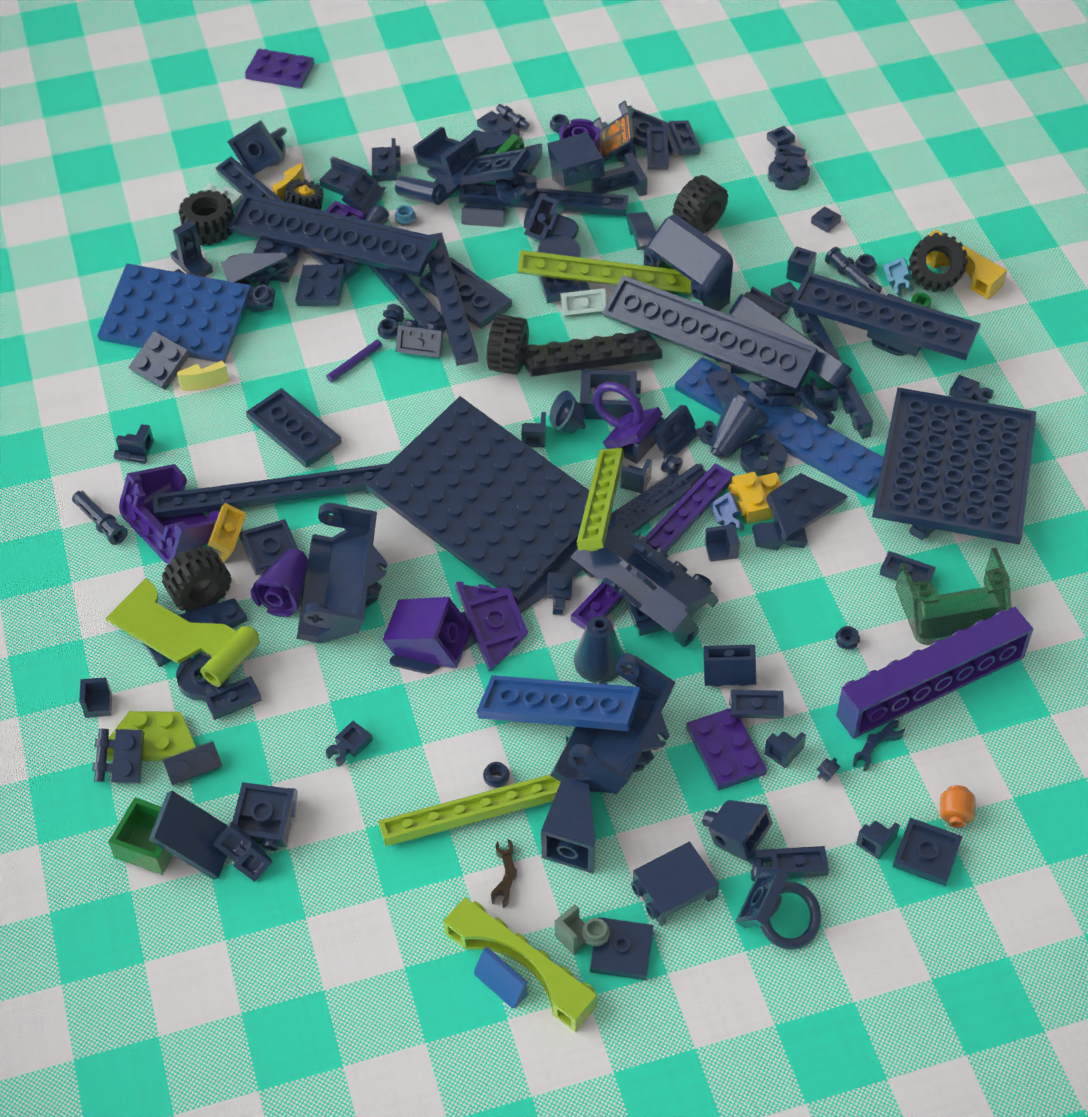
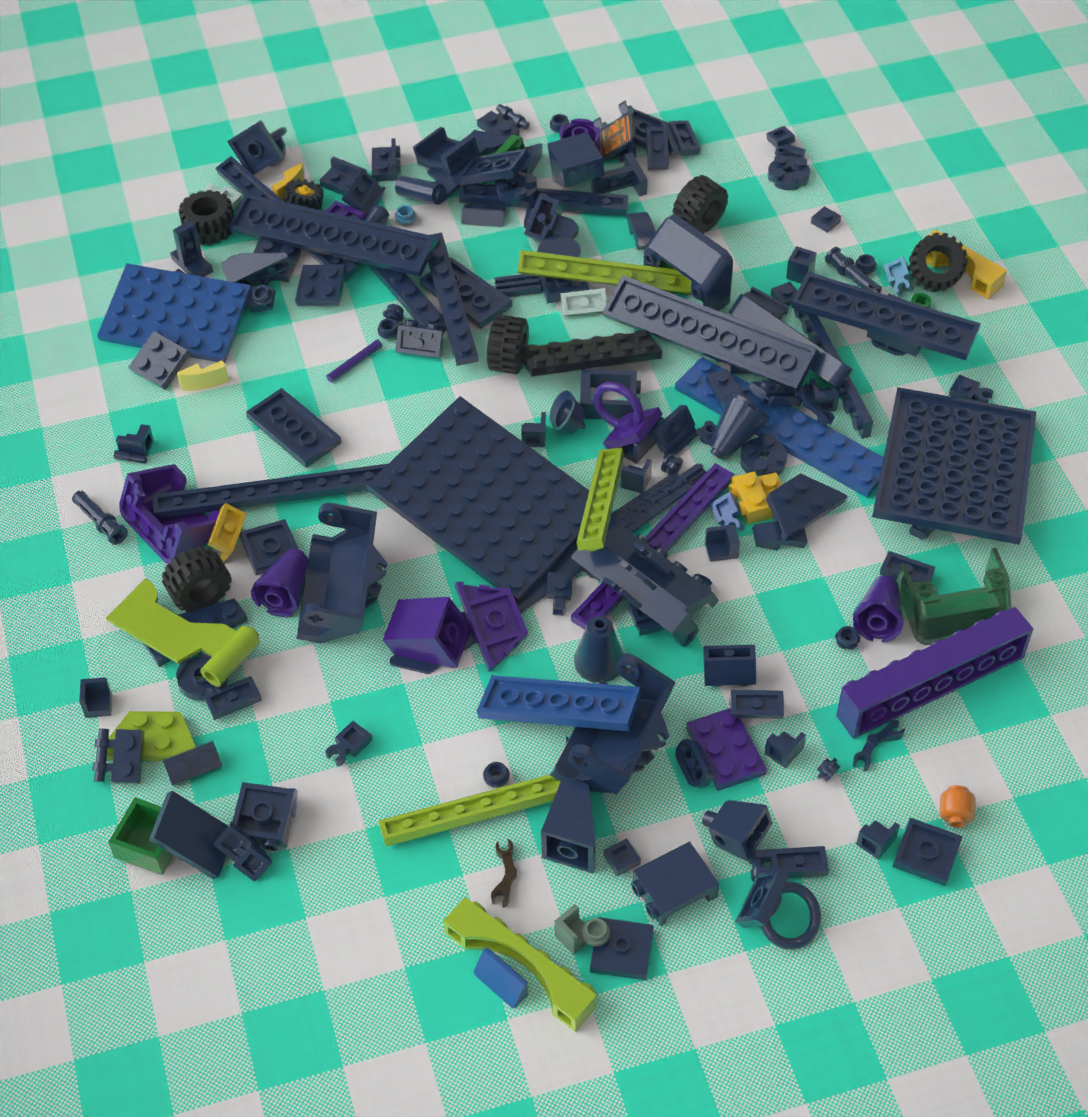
dark purple plate [245,48,315,89] -> none
none -> dark blue tile [495,274,541,297]
none -> dark blue plate [603,838,641,876]
none -> dark blue plate [675,739,713,788]
none -> dark purple cone [853,575,904,642]

